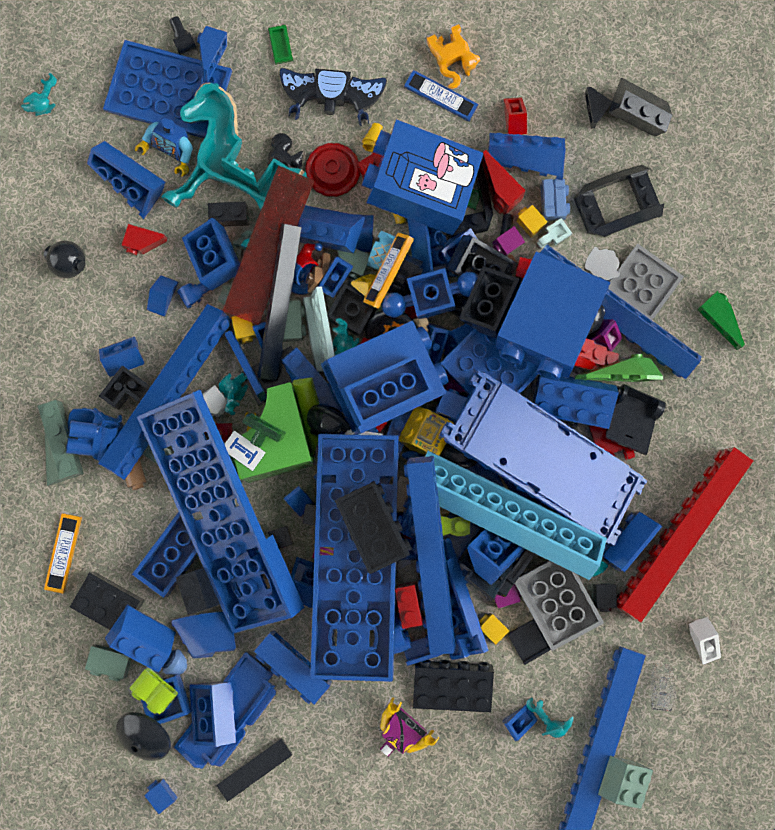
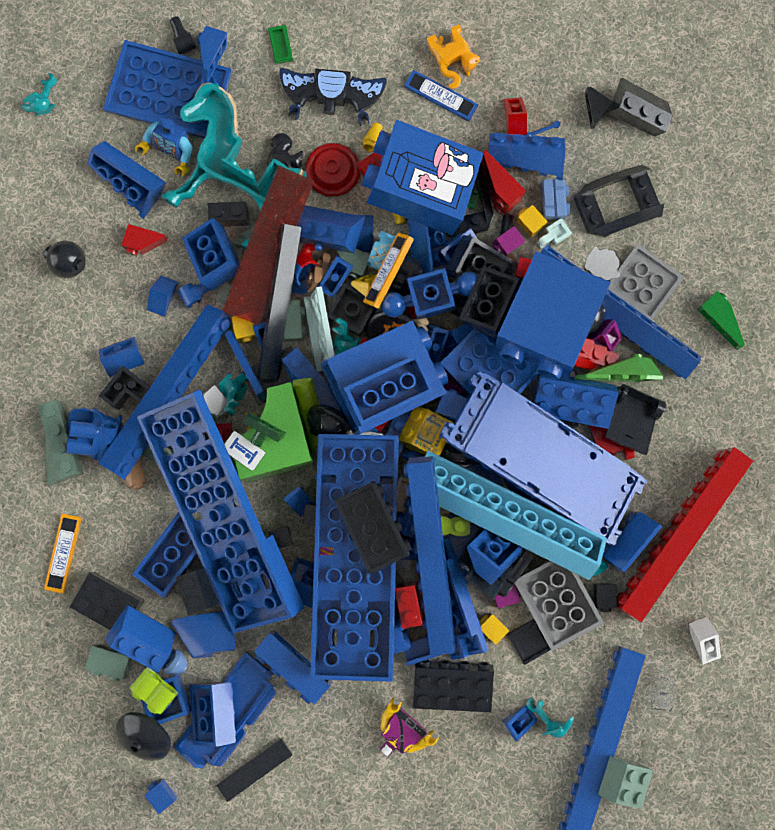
none -> blue hinge [524,121,561,136]

